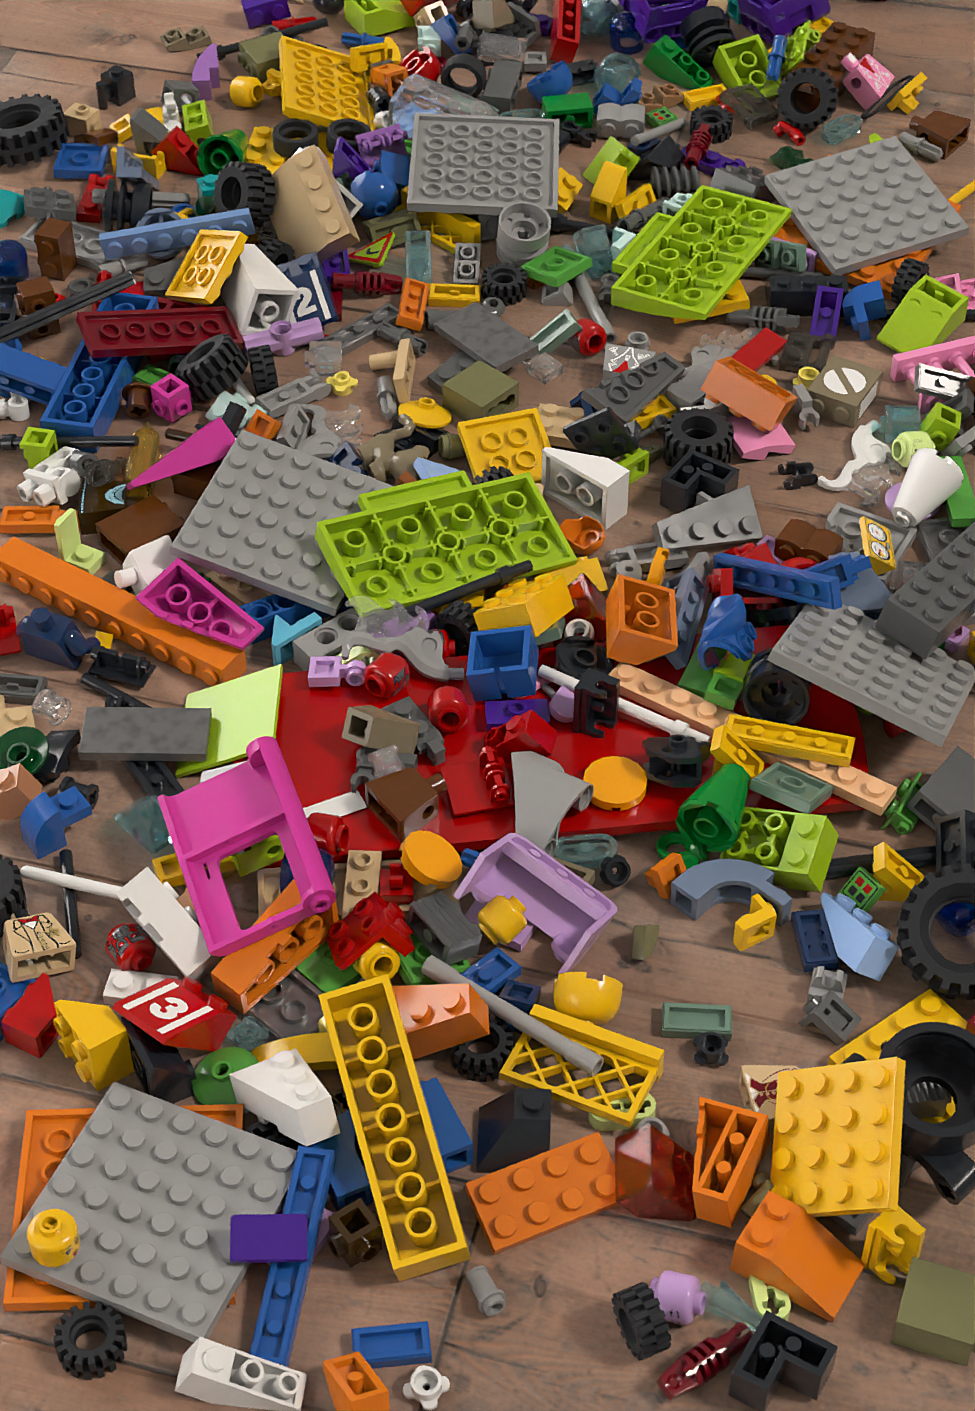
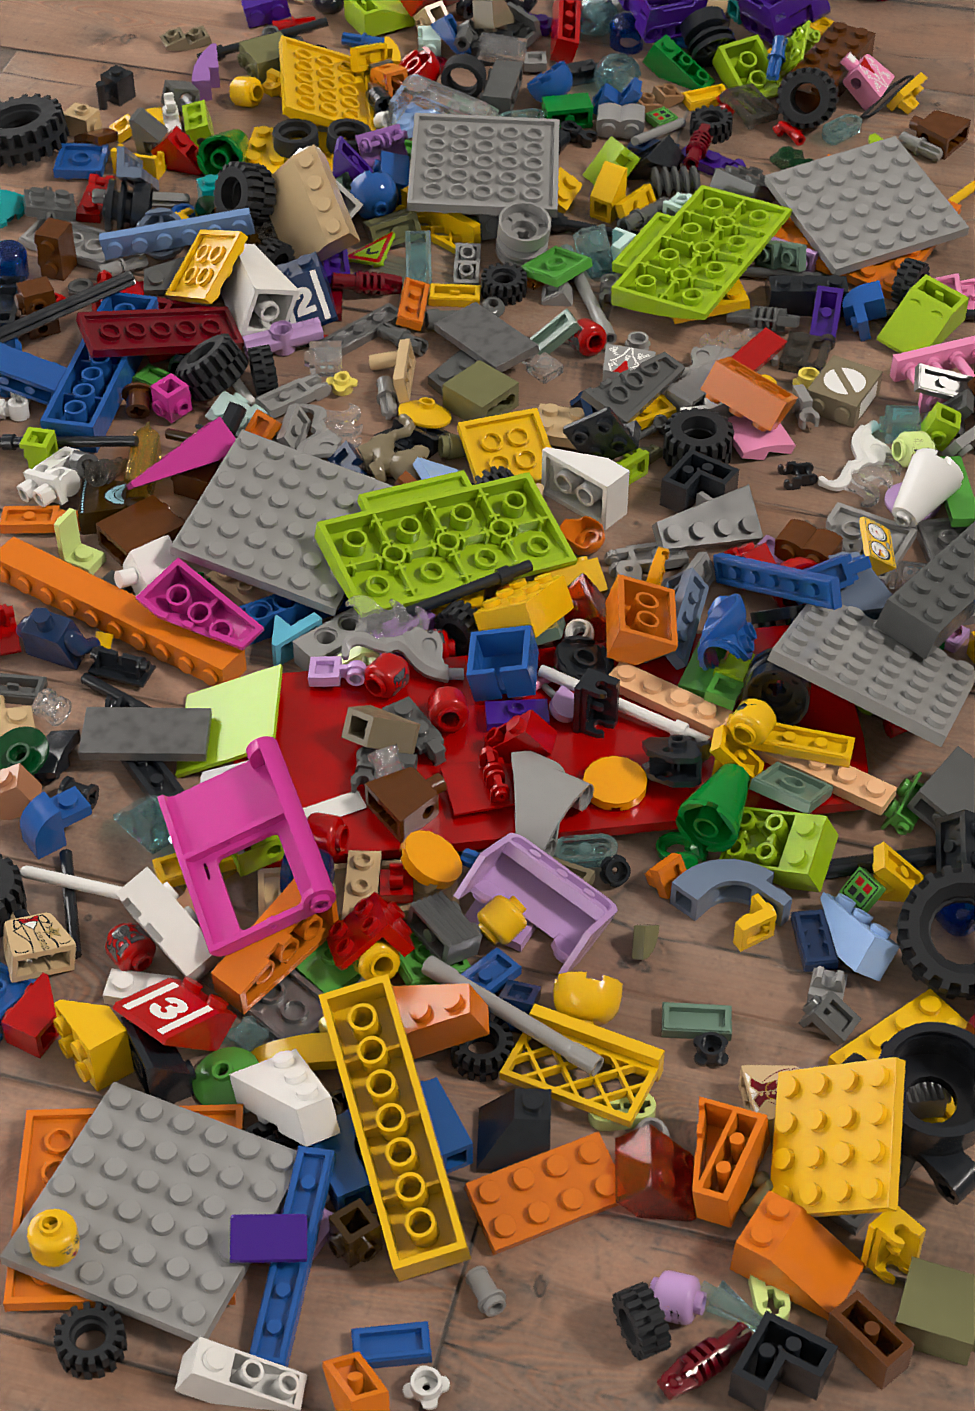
red bracket [706,568,780,609] -> none
none -> yellow head [728,699,776,746]
none -> reddish brown brick [825,1290,915,1391]

